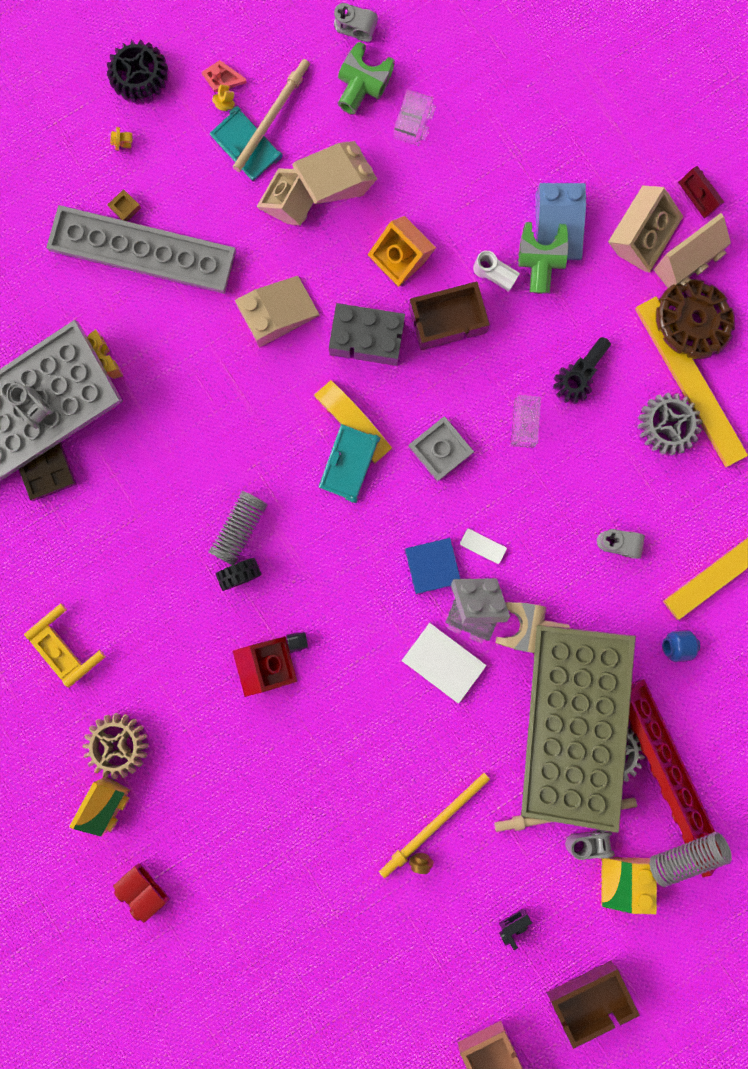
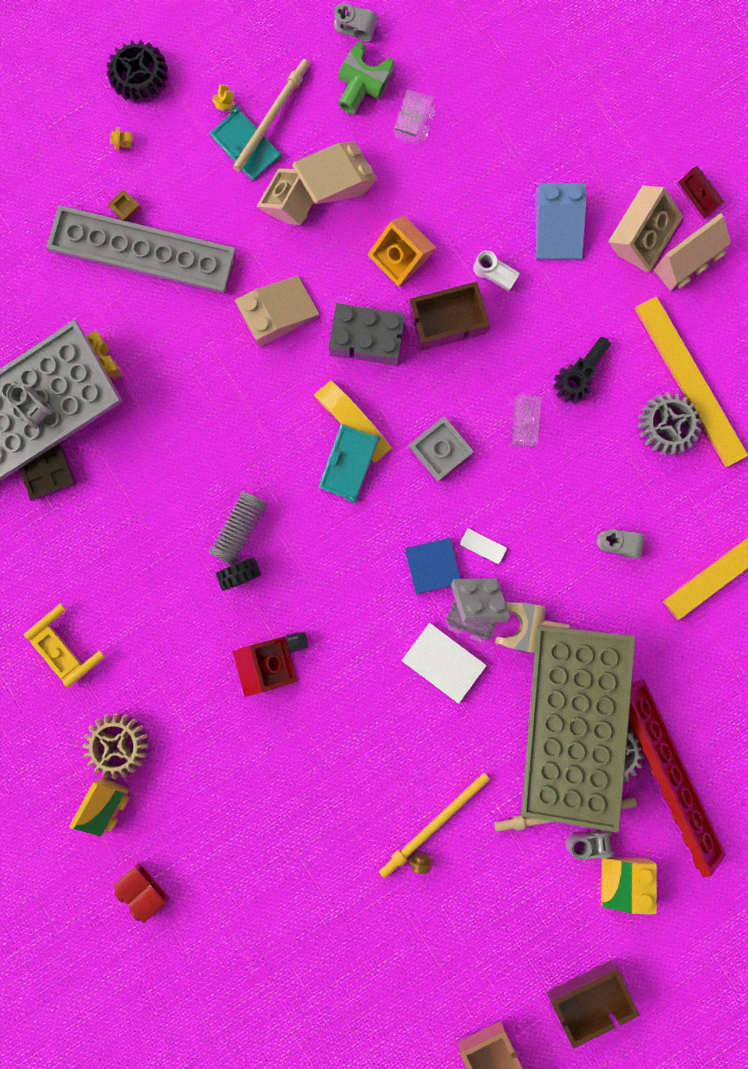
coral piece [201,60,247,92] -> none
black bracket [499,908,532,950] -> none
bright green connector [518,222,568,293] -> none
light grey piece [649,832,732,887] -> none
reddish brown plate [655,279,736,359] -> none
blue head [662,630,700,662] -> none

